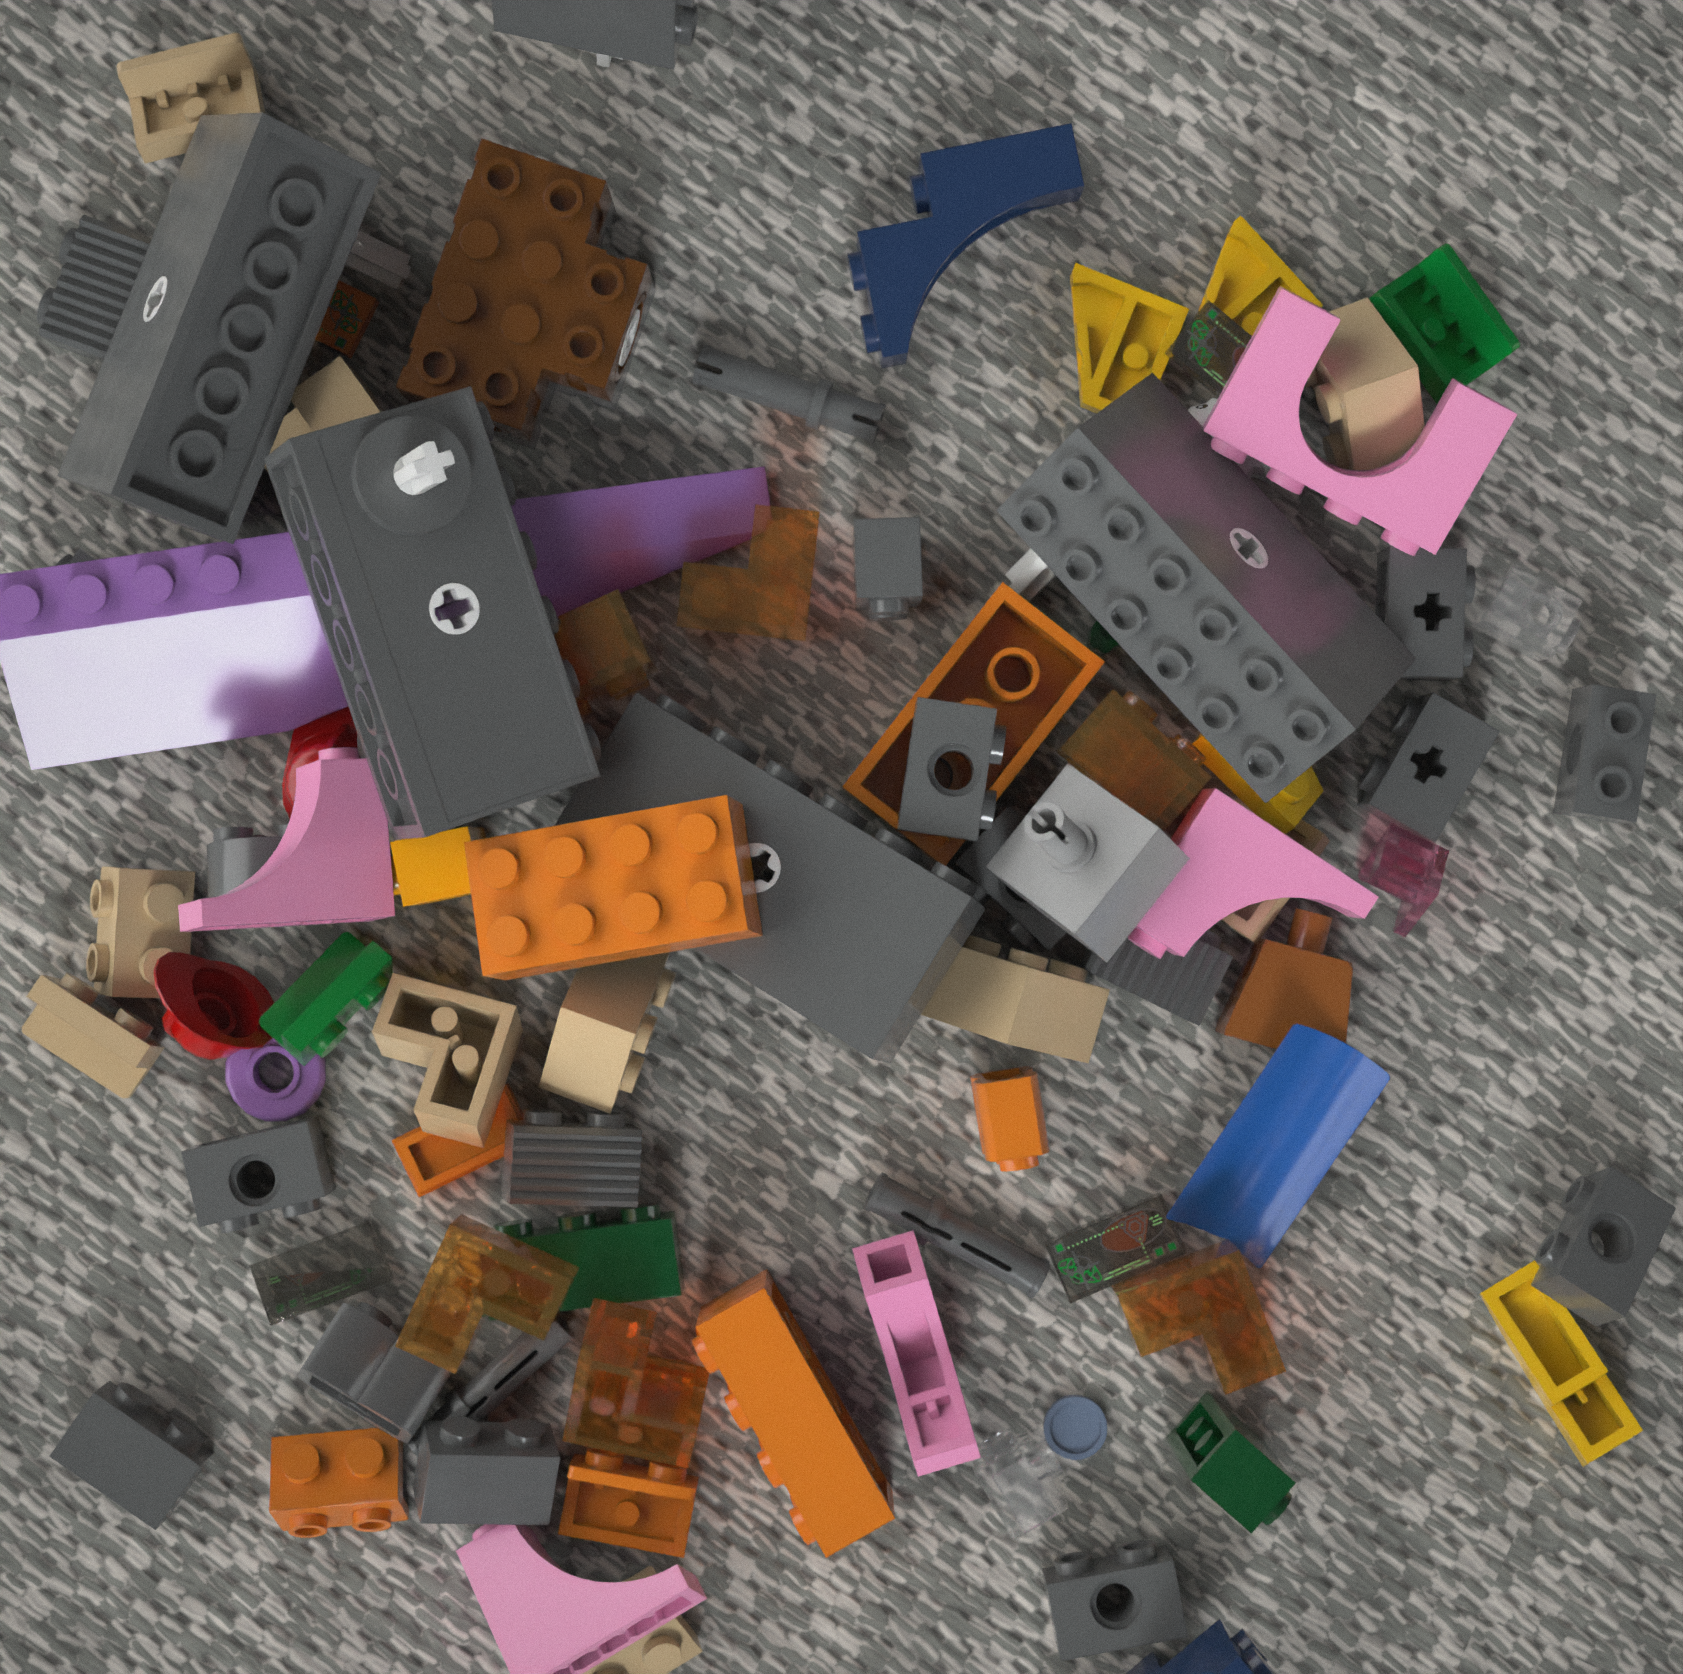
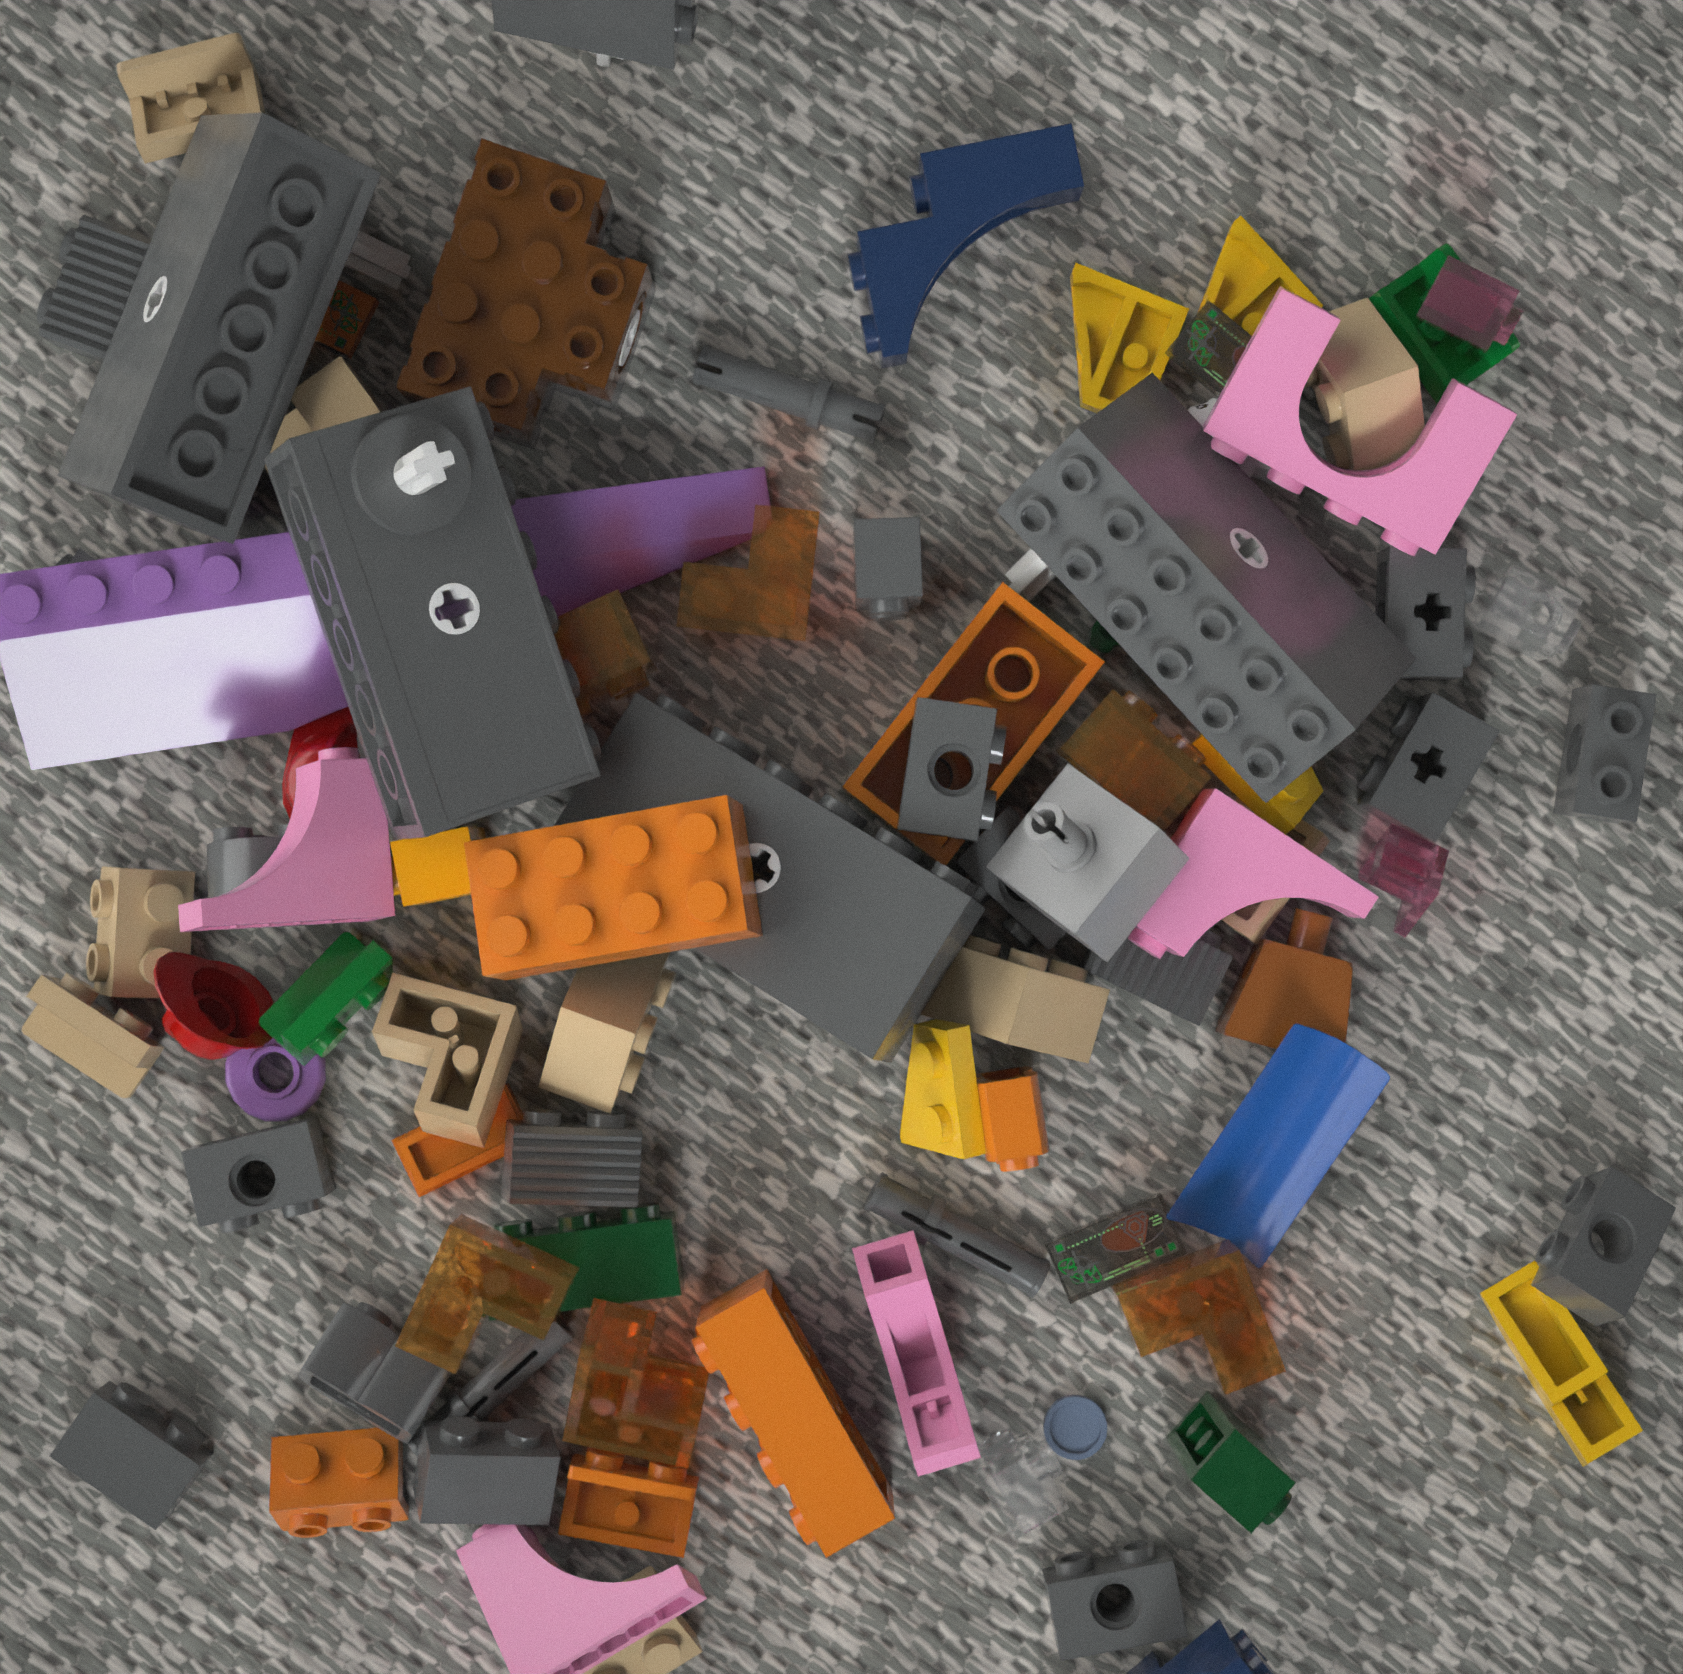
clear smoke tile [249,1219,394,1326] -> none
none -> yellow wing [900,1019,986,1159]
none -> clear pink brick [1416,255,1524,353]

